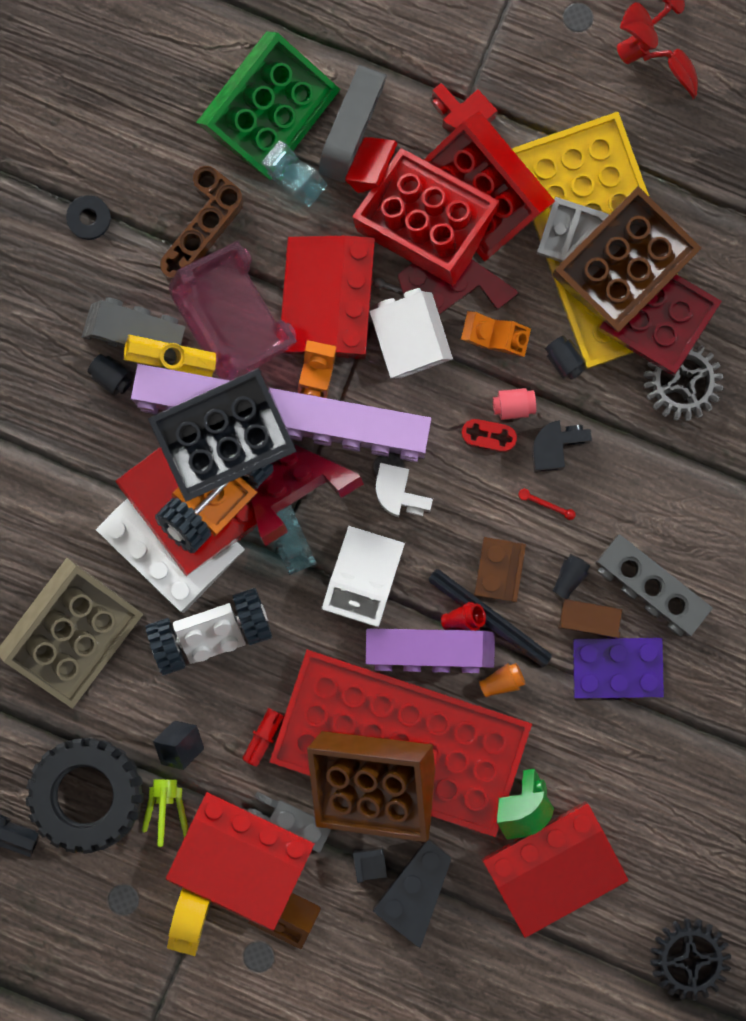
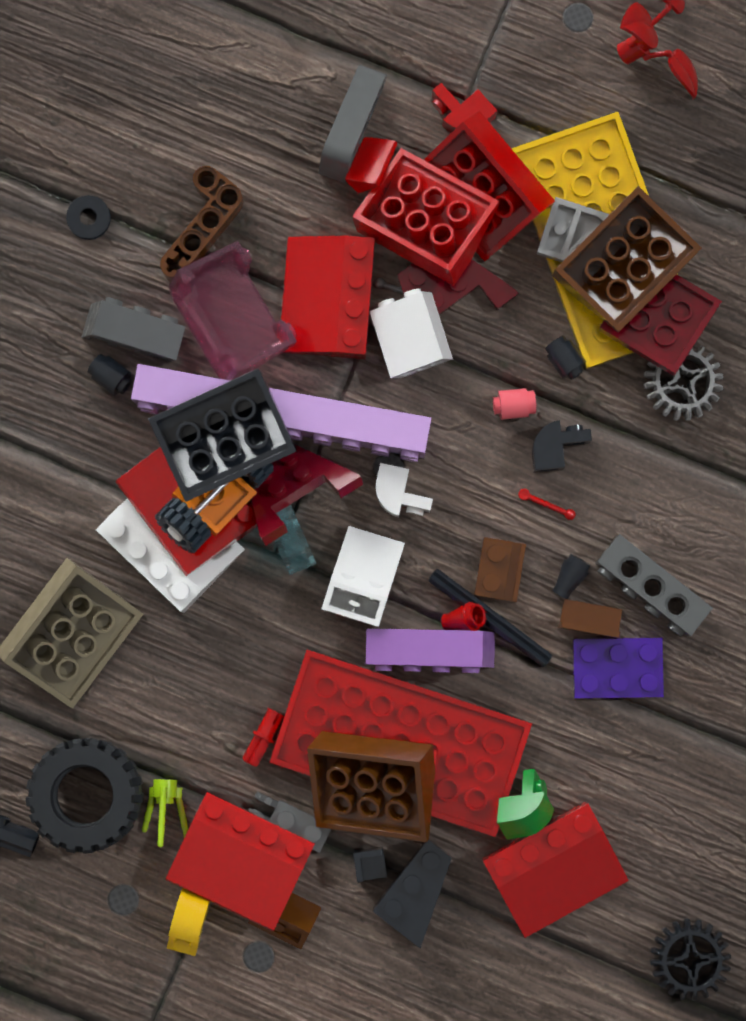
yellow piece [123,334,216,377] -> none
plate [145,588,273,676] -> none
black panel [153,721,204,770] -> none
green slope [196,31,341,180] -> none
clear light blue brick [261,140,327,207] -> none
orange slope [298,340,336,398] -> none
orange slope [461,311,531,357] -> none
red beam [461,419,517,452] -> none
orange cone [479,663,525,698] -> none

